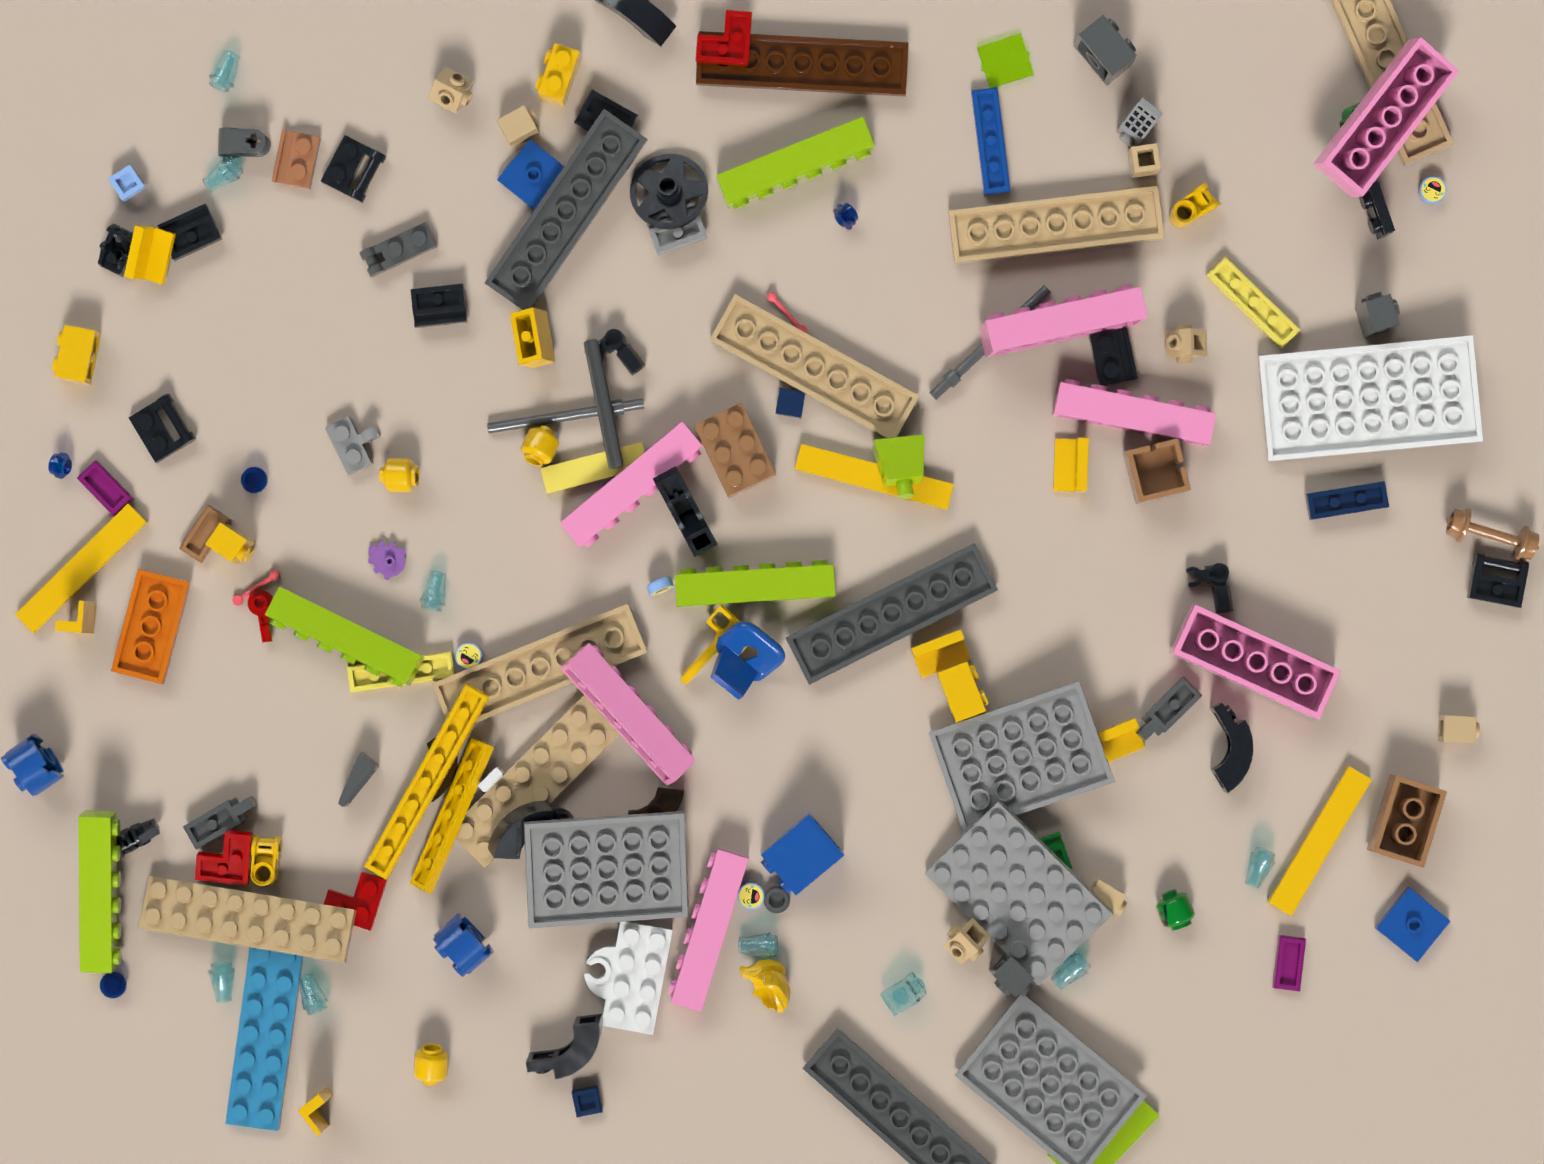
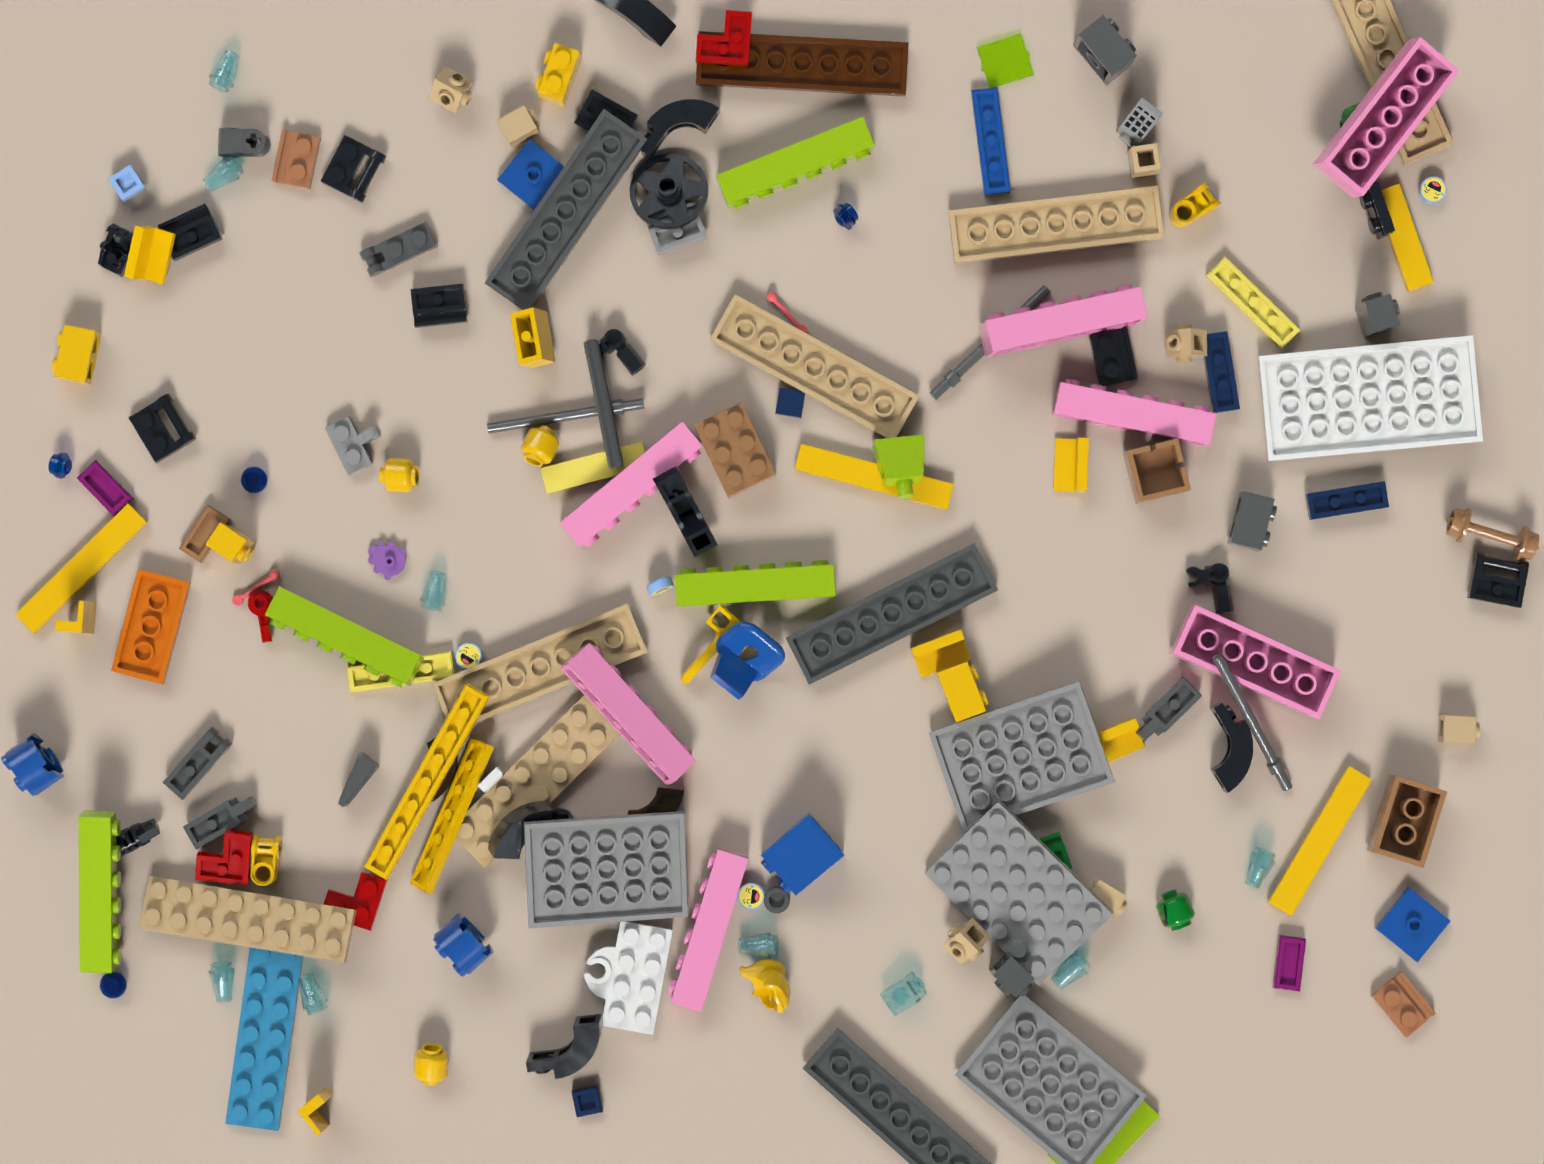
none -> dark grey plate [162,727,233,800]
none -> black arch [641,99,720,159]
none -> dark blue plate [1203,331,1240,413]
none -> dark grey bar [1212,653,1292,791]
none -> dark grey brick [1227,491,1277,551]
none -> nougat plate [1371,971,1436,1038]
none -> yellow tile [1381,184,1434,292]

